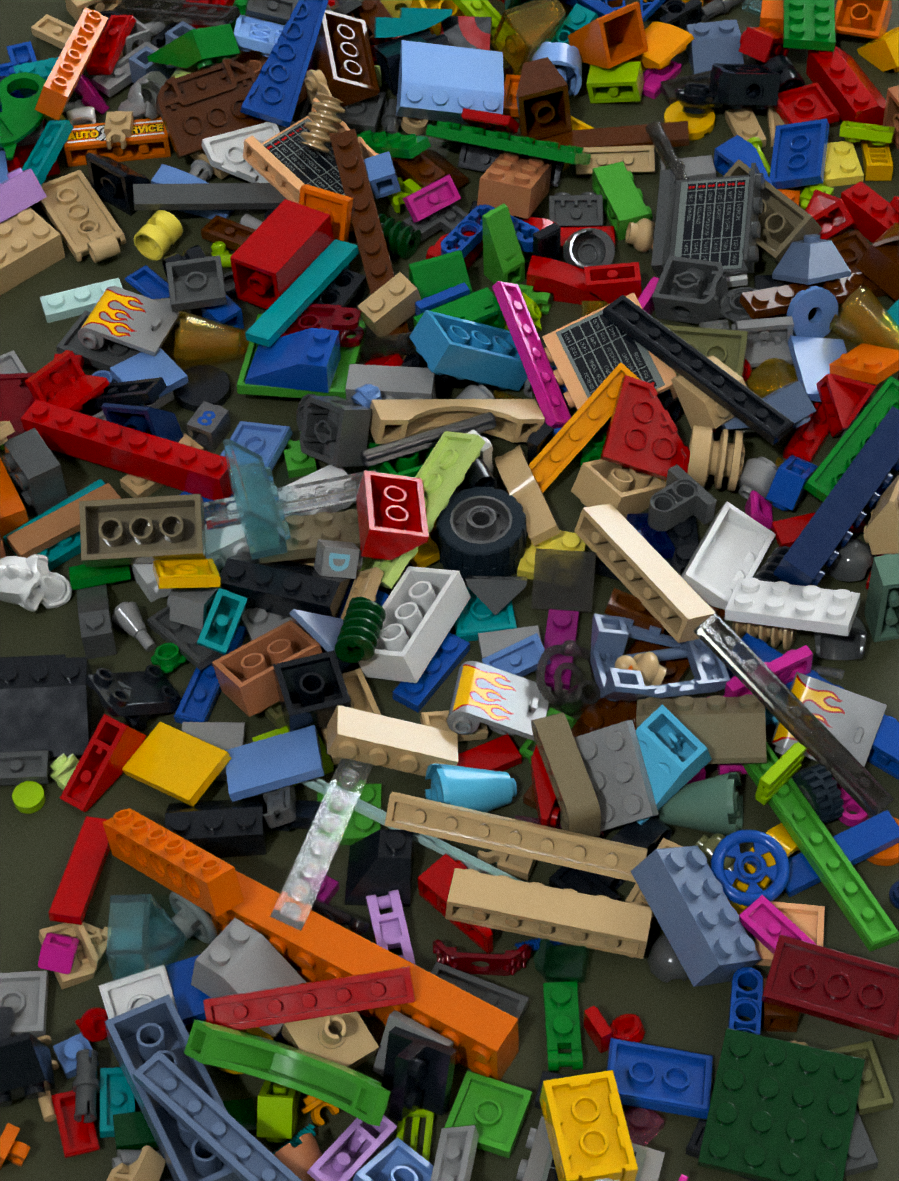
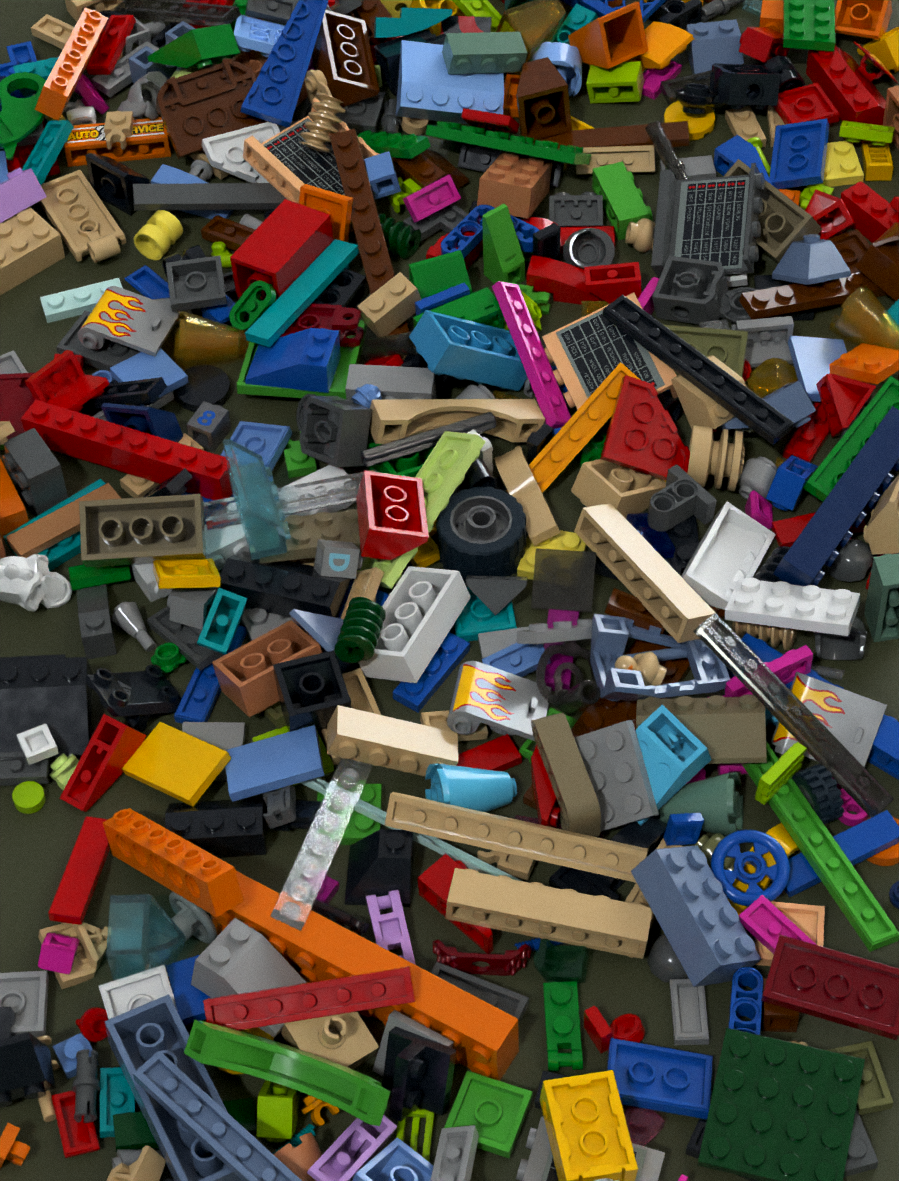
medium blue tile [787,286,838,338] -> none
none -> white plate [17,723,59,765]
none -> black plate [143,468,193,497]
none -> green plate [229,281,276,331]
none -> sand green brick [442,32,527,74]
none -> light grey plate [517,619,592,644]
none -> blue tile [663,813,704,846]
none -> light grey tile [669,979,709,1046]
none -> red shield [853,41,898,84]

